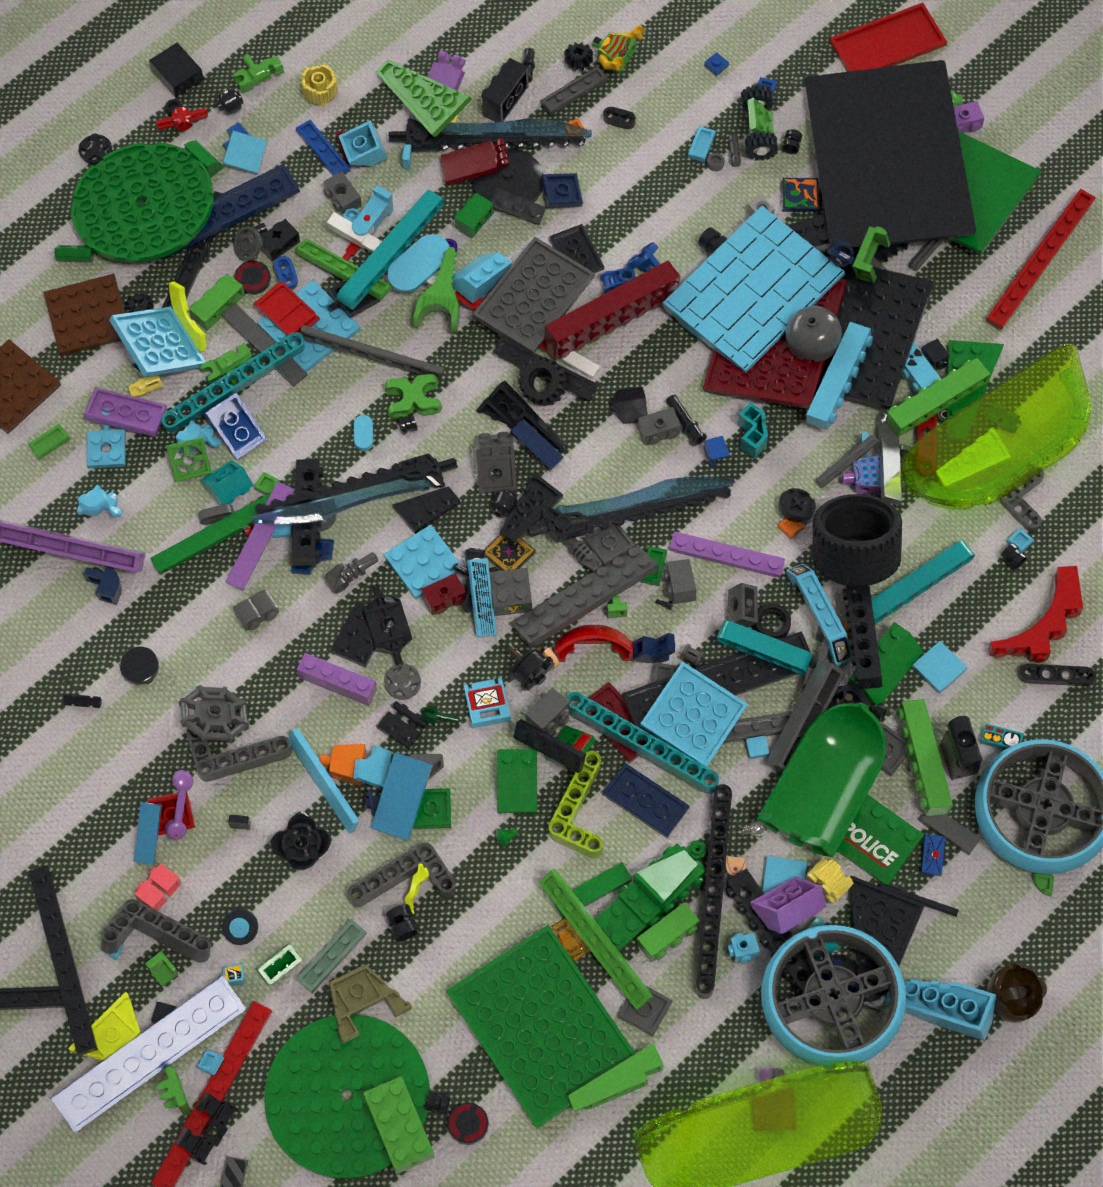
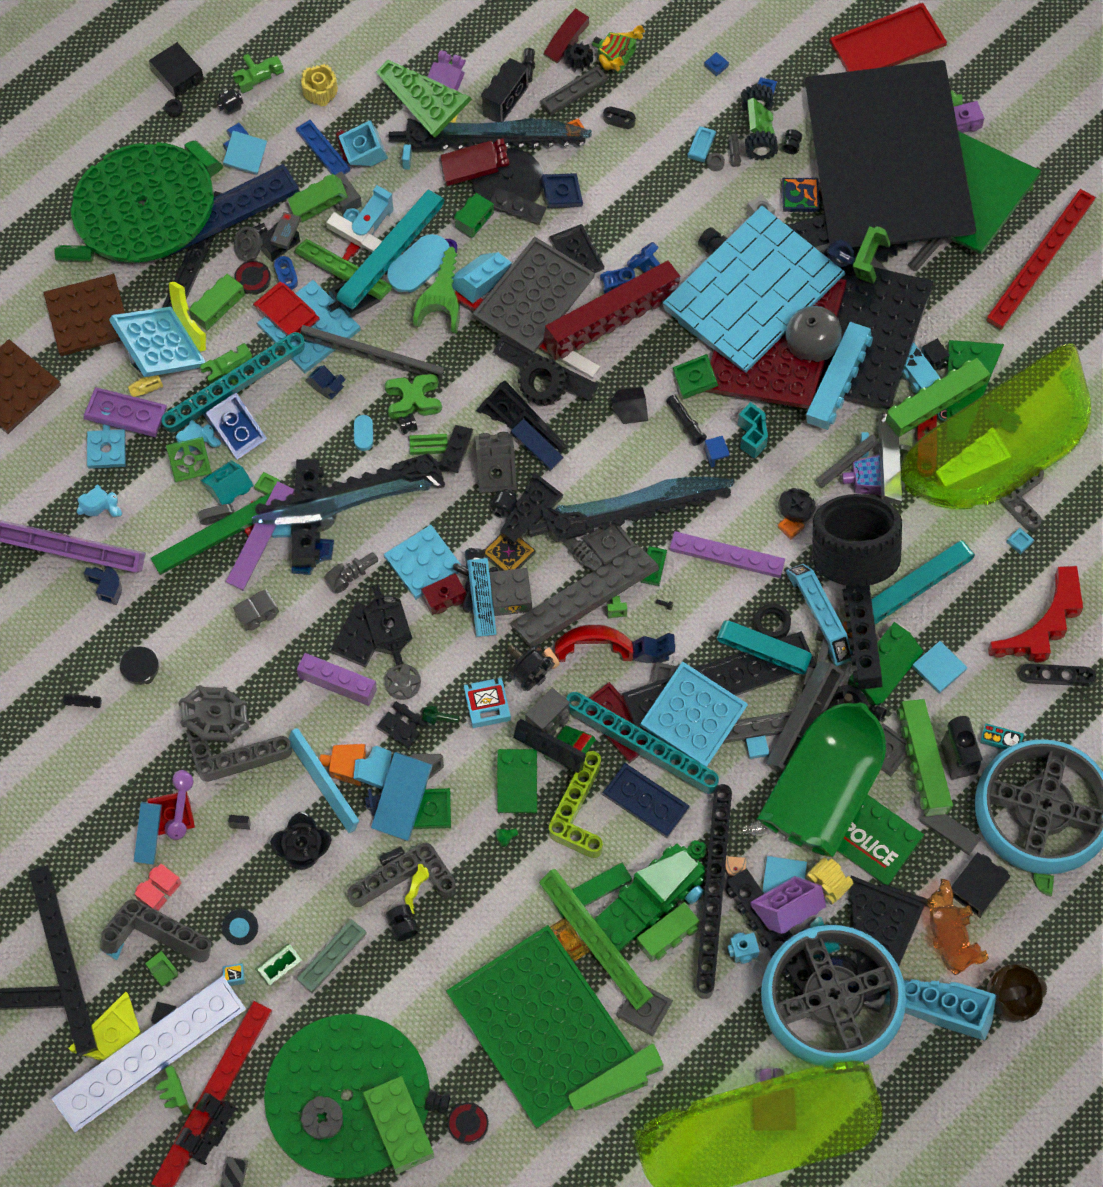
bright green tile [28,424,70,460] -> none
black wheel [79,133,112,164] -> none
black gear [125,292,154,313] -> none
red axle [156,107,208,131] -> none
medium azure tile [197,1050,224,1075] -> none
dark grey tile [221,303,307,387] -> none
olive wing [329,965,412,1044] -> none
black wing [392,486,460,534] -> none
dark grey brick [637,407,681,445] -> none
dark grey brick [664,559,696,604] -> none
dark grey bush [680,644,705,667] -> none
dark grey brick [728,583,758,628] -> none
blue tile [921,834,945,876] -> none
black wheel [1000,543,1027,570] -> none
none -> dark grey tile [270,212,301,250]
none -> bright green brick [288,174,348,222]
none -> dark grey plate [301,1096,343,1140]
none -> dark blue brick [306,365,346,399]
none -> black pin [379,846,405,866]
none -> bright green tile [409,434,447,455]
none -> black plate [440,425,473,473]
none -> dark red slope [543,8,589,64]
none -> green tile [673,354,718,399]
none -> medium azure tile [685,885,704,905]
none -> clear orange animal [927,879,989,975]
none -> black brick [948,852,1011,918]

